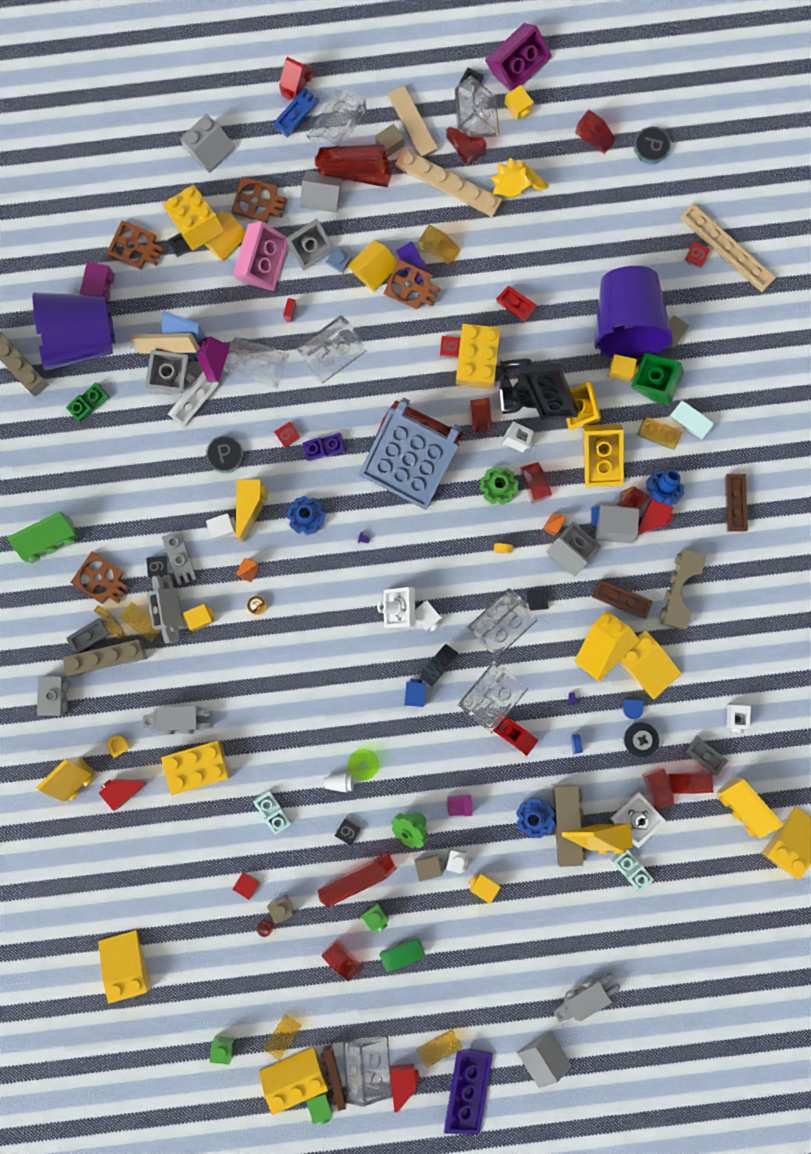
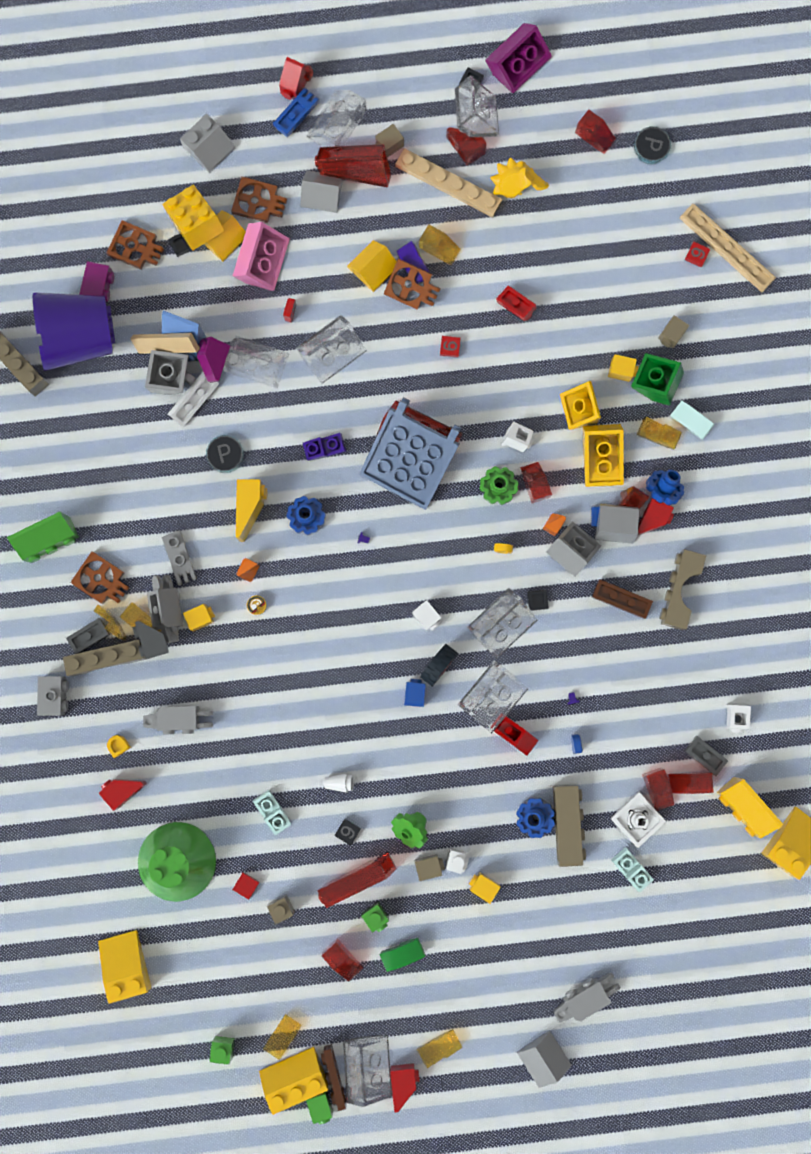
yellow slope [36,757,96,802] -> none
green slope [66,382,110,422] -> none
black tile [146,556,168,577] -> none
yellow brick [161,740,231,795] -> none
white brick [206,513,236,541] -> none
clear red hinge [256,920,273,937] -> none
red tile [274,422,300,448] -> none
light grey slope [285,218,334,270] -> none
sand blue plate [326,246,352,273] -> none
clear neon green piece [348,749,379,780] -> none
white plate [378,587,415,628] -> none
tan tile [388,85,438,158] -> none
dark purple slope [443,1049,493,1135] -> none
magenta panel [447,795,472,816] -> none
yellow brick [455,324,500,389] -> none
clear red slope [468,397,492,433] -> none
black plate [499,358,579,420] -> none
yellow brick [504,85,534,120] -> none
yellow slope [562,823,633,854] -> none
yellow slope [574,610,640,682] -> none
dark purple cone [594,266,673,358] -> none
yellow slope [619,630,682,700] -> none
blue tile [623,699,644,719] -> none
black wheel [624,722,659,758] -> none
reddish brown plate [725,474,748,532] -> none
none -> dark grey slope [132,621,169,660]
none -> bright green cone [138,822,216,902]

